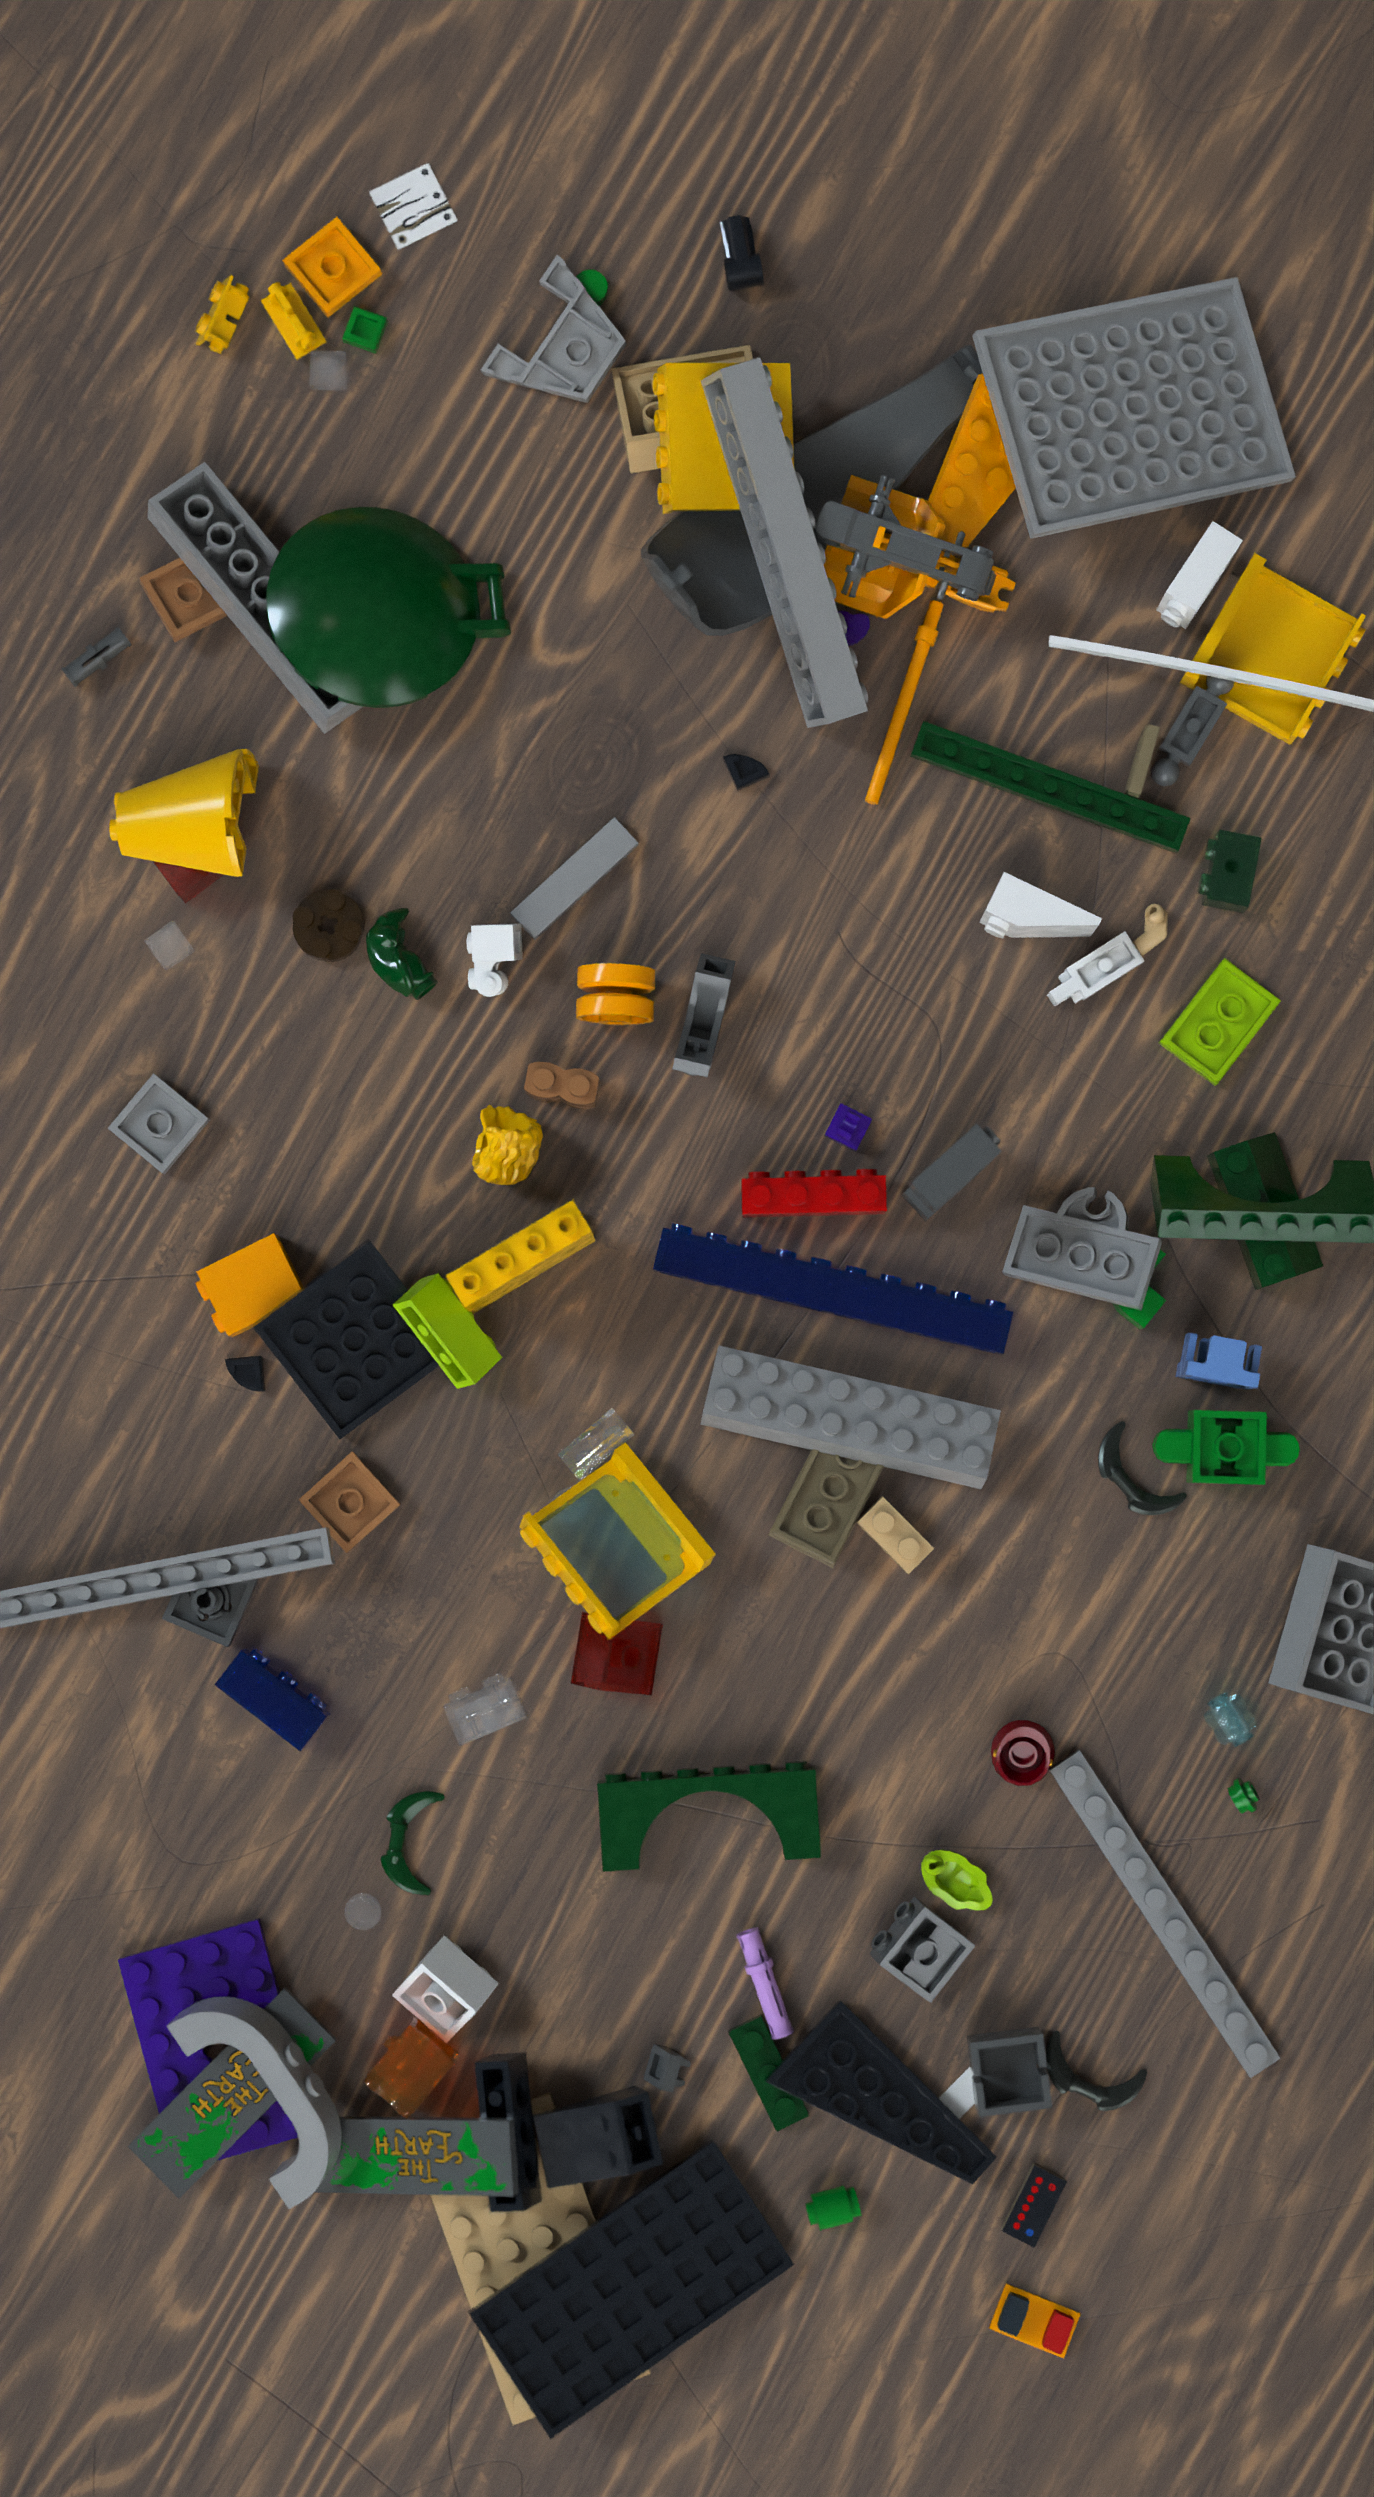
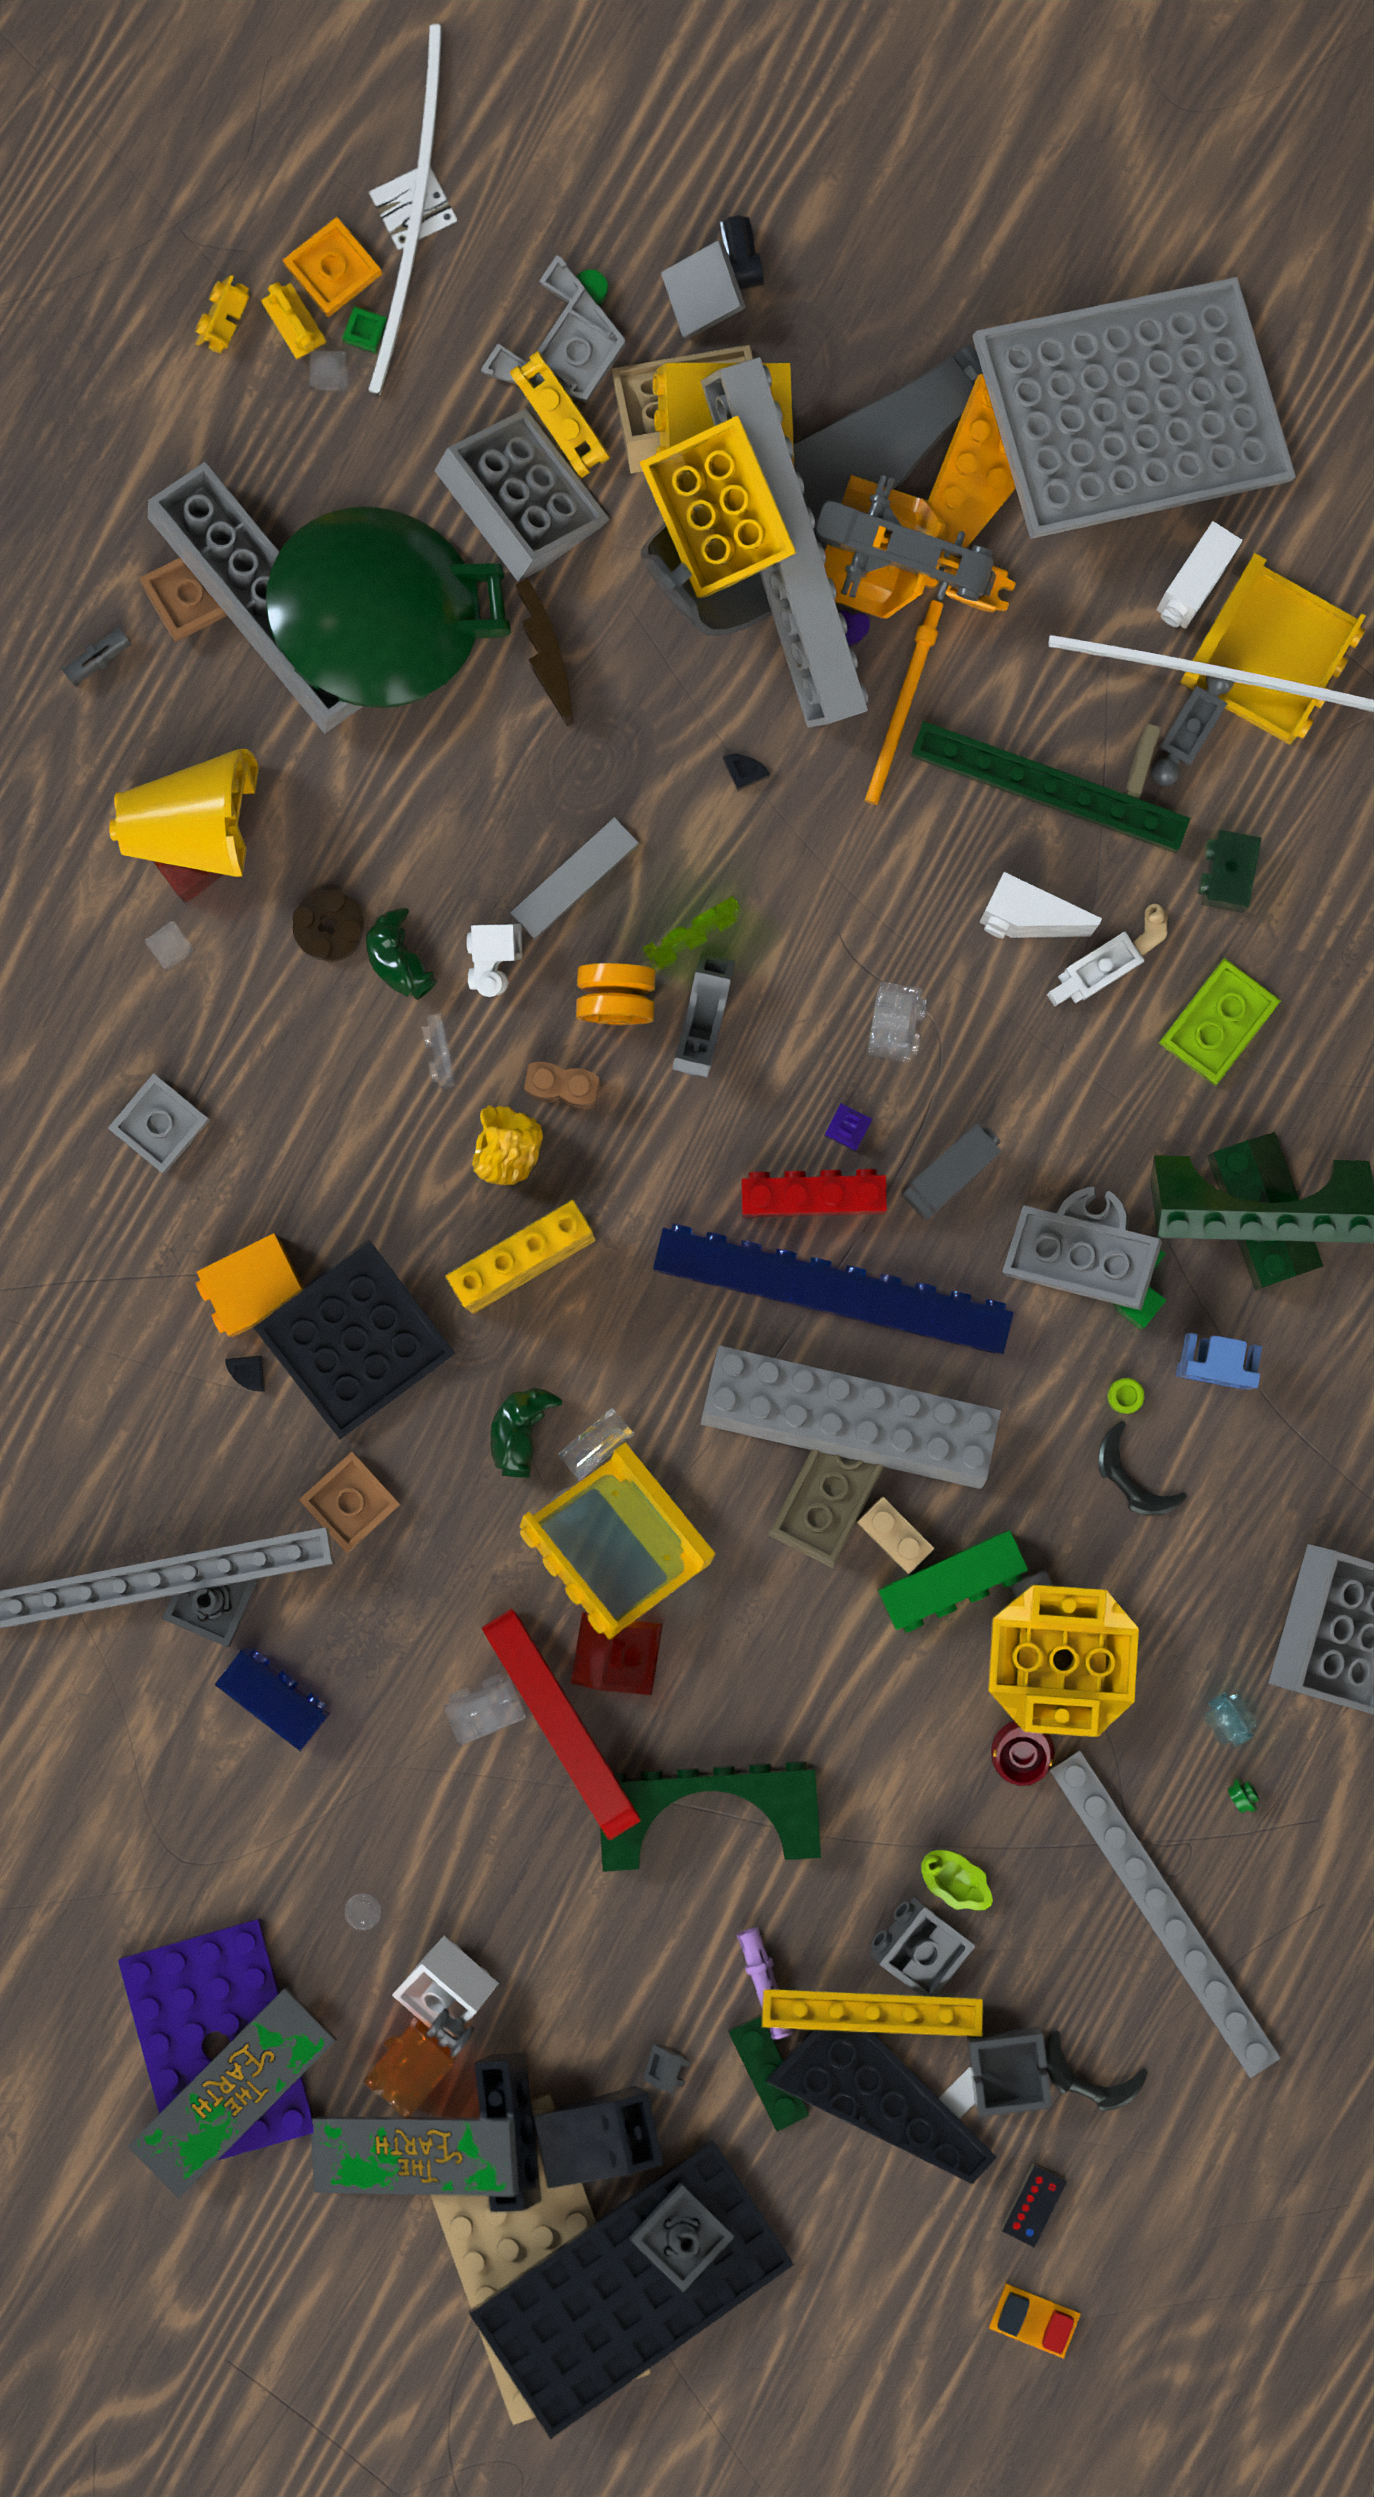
light grey arch [167,1997,342,2209] -> none
dark green piece [380,1791,444,1895] -> none
lime brick [393,1273,502,1389] -> none
green brick [805,2185,861,2231] -> none
green brick [1152,1410,1300,1485] -> none
none -> white piece [369,24,442,395]
none -> clear plate [422,1013,456,1090]
none -> dark grey bush [425,2008,475,2058]
none -> light grey slope [434,409,609,582]
none -> red beam [481,1608,641,1840]
none -> dark green animal [490,1388,562,1478]
none -> yellow plate [509,351,611,478]
none -> dark brown slope [516,578,573,727]
none -> dark grey plate [629,2183,734,2292]
none -> yellow slope [639,416,797,598]
none -> clear neon green wing [642,896,741,970]
none -> light grey tile [661,241,746,339]
none -> yellow plate [762,1989,983,2037]
none -> clear brick [866,982,927,1063]
none -> green brick [876,1530,1028,1633]
none -> yellow piece [988,1585,1139,1737]
none -> clear tile [1011,1570,1052,1598]
none -> lime tile [1107,1378,1144,1414]

